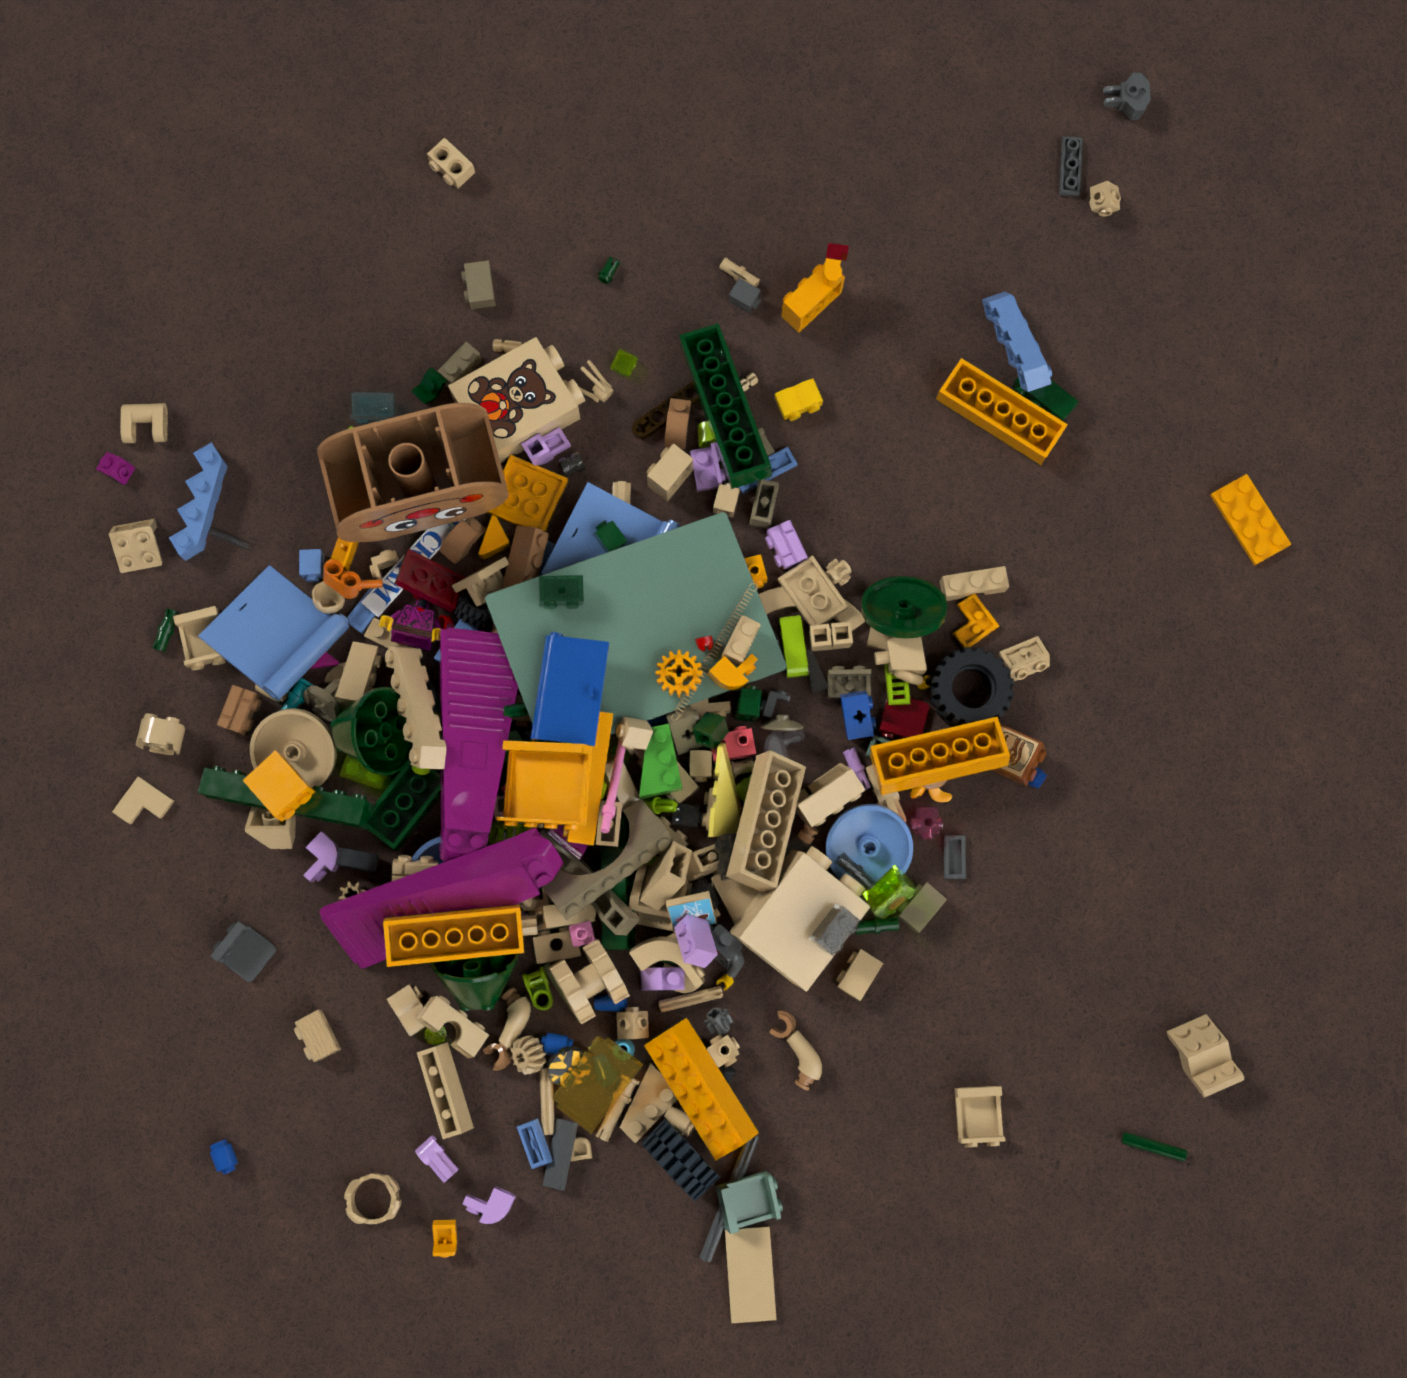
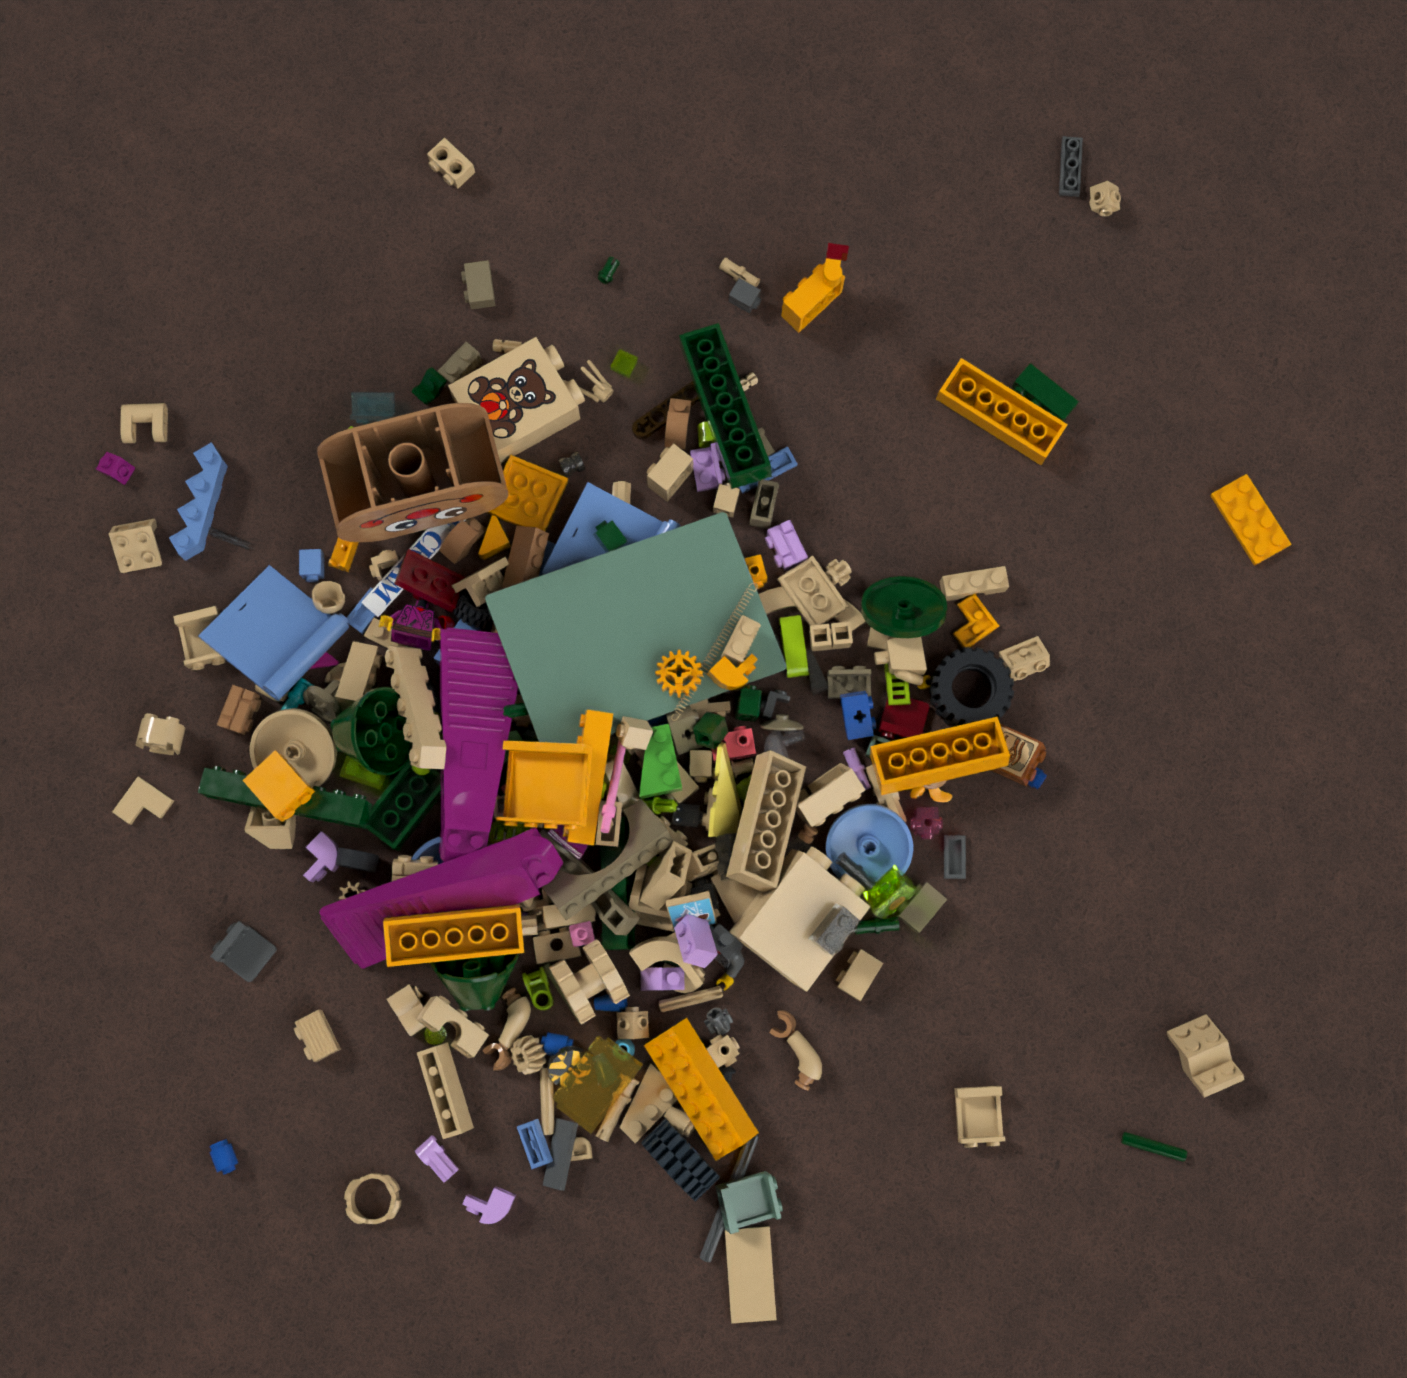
dark green pin [152,608,180,653] -> none
orange beam [323,559,383,599] -> none
light orange bracket [432,1220,457,1258] -> none
lavender brick [521,427,571,466] -> none
blue door [530,632,610,746] -> none
clear green brick [538,575,584,609] -> none
red hinge [695,635,713,652] -> none
yellow brick [775,379,823,421] -> none
medium blue brick [982,292,1052,392] -> none
dark grey hinge [1103,73,1151,120] -> none

